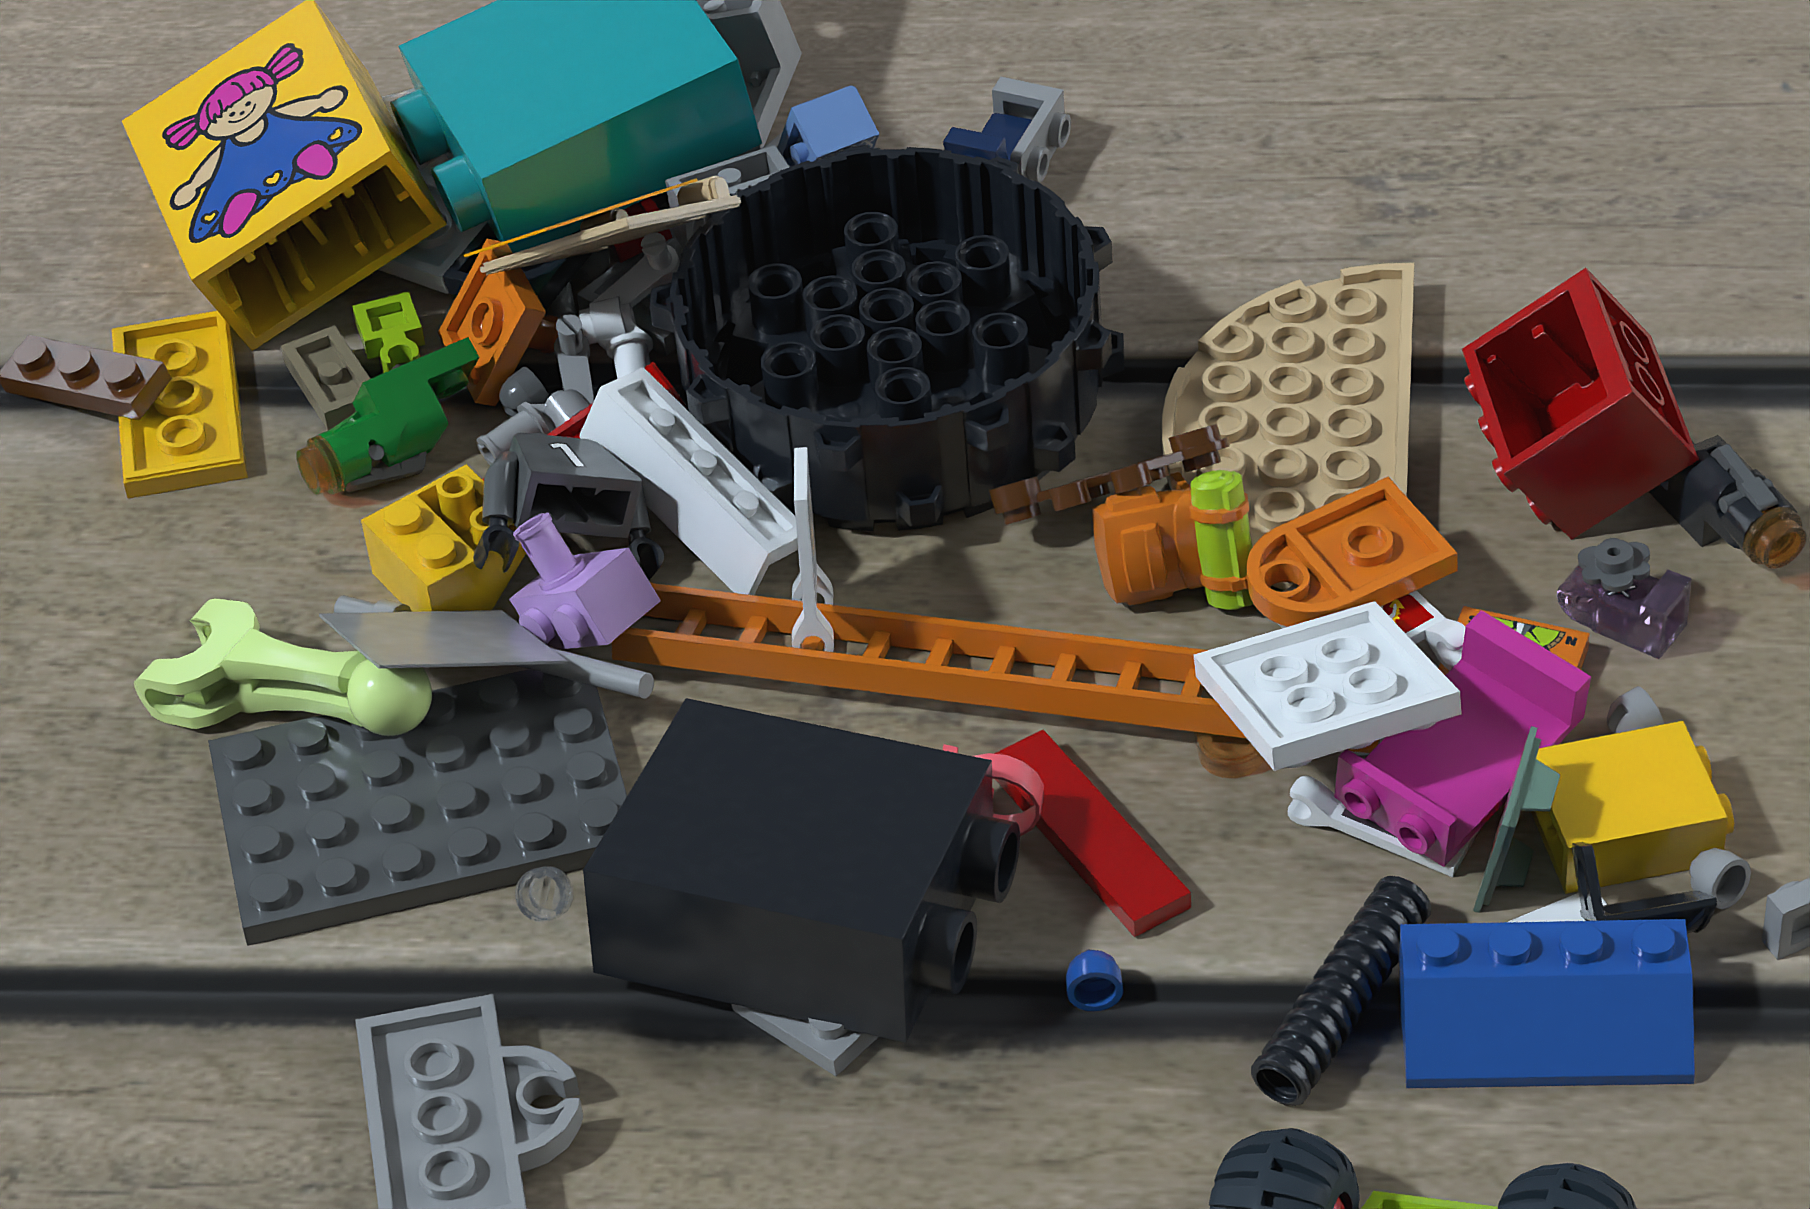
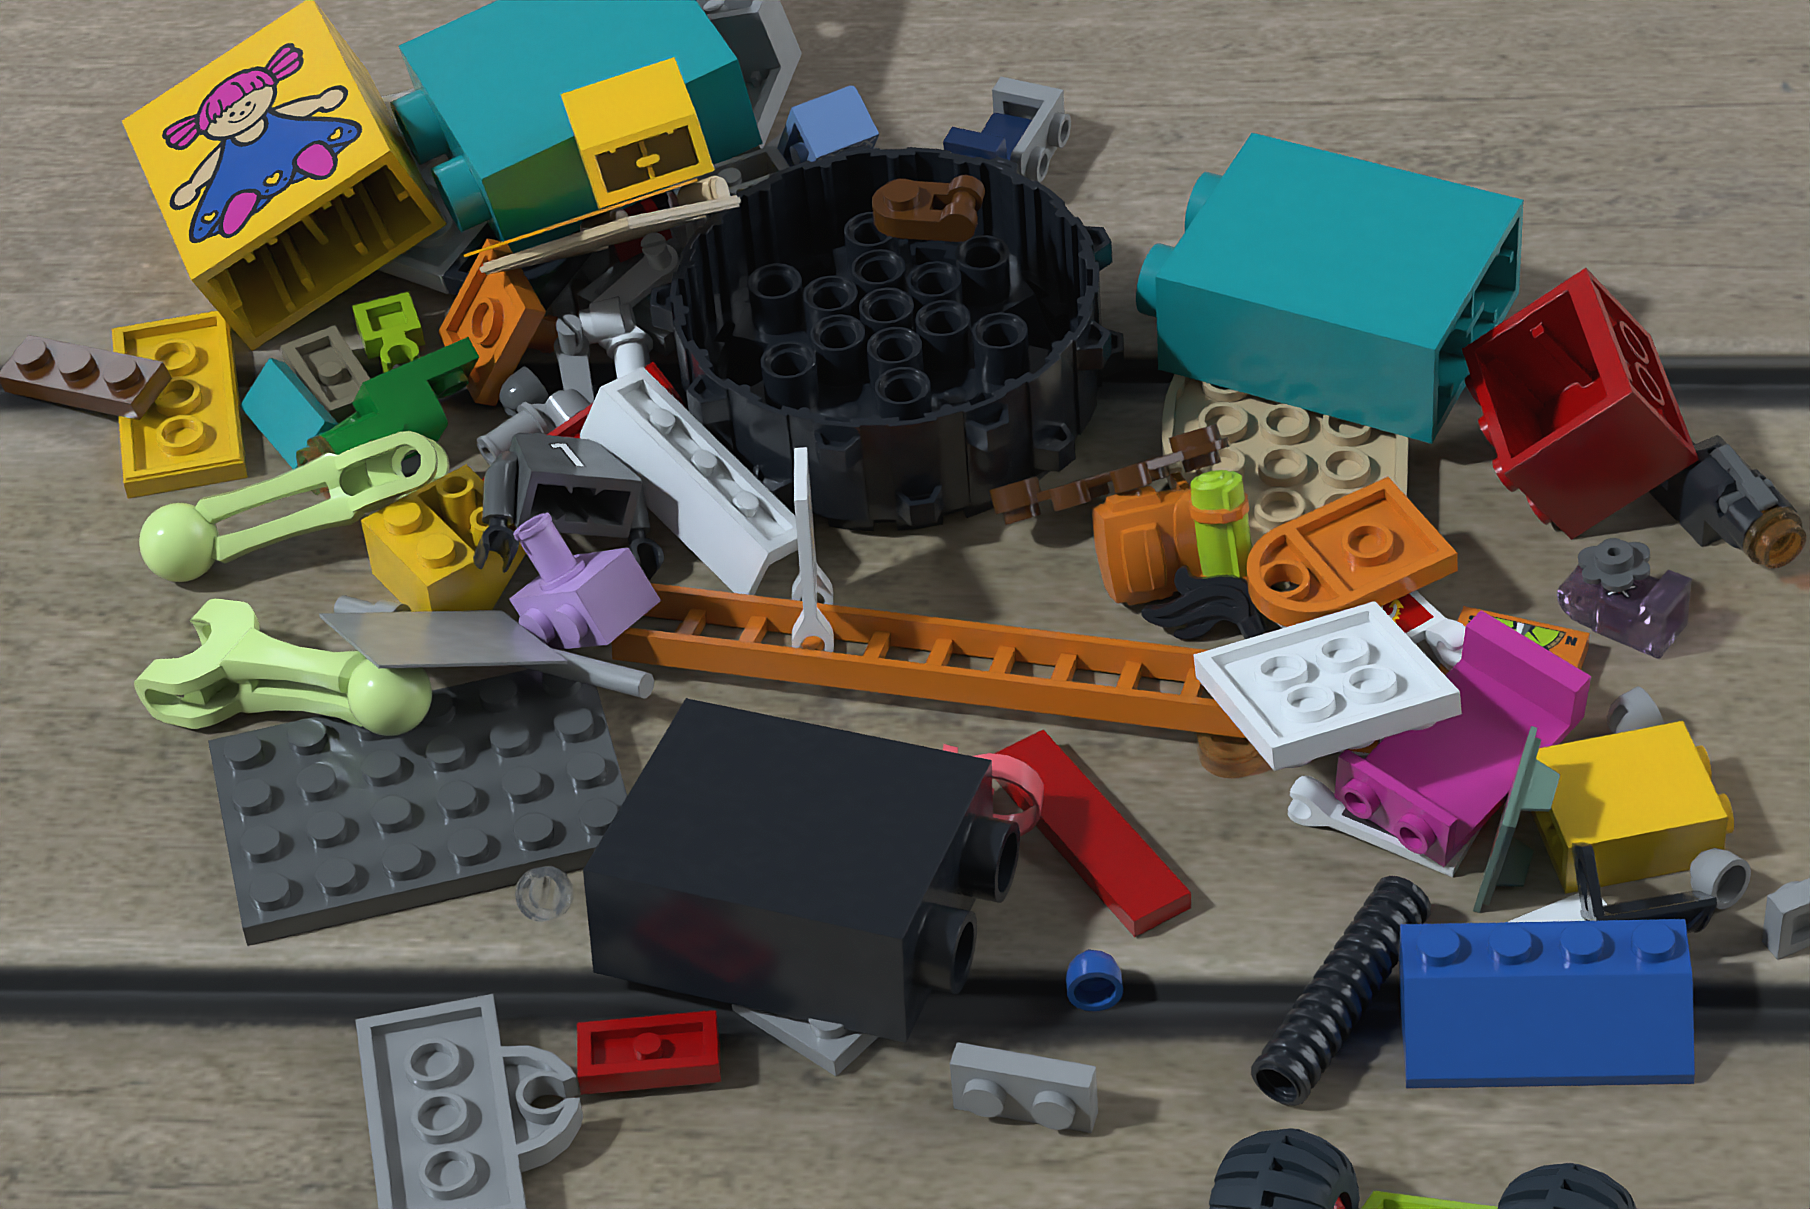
none -> yellowish green piece [139,431,450,582]
none -> teal tile [240,358,338,469]
none -> yellow slope [561,57,715,209]
none -> red plate [577,1010,721,1095]
none -> reddish brown plate [872,175,985,242]
none -> light grey plate [950,1042,1098,1133]
none -> teal brick [1136,133,1524,444]
none -> black piece [1141,566,1268,639]

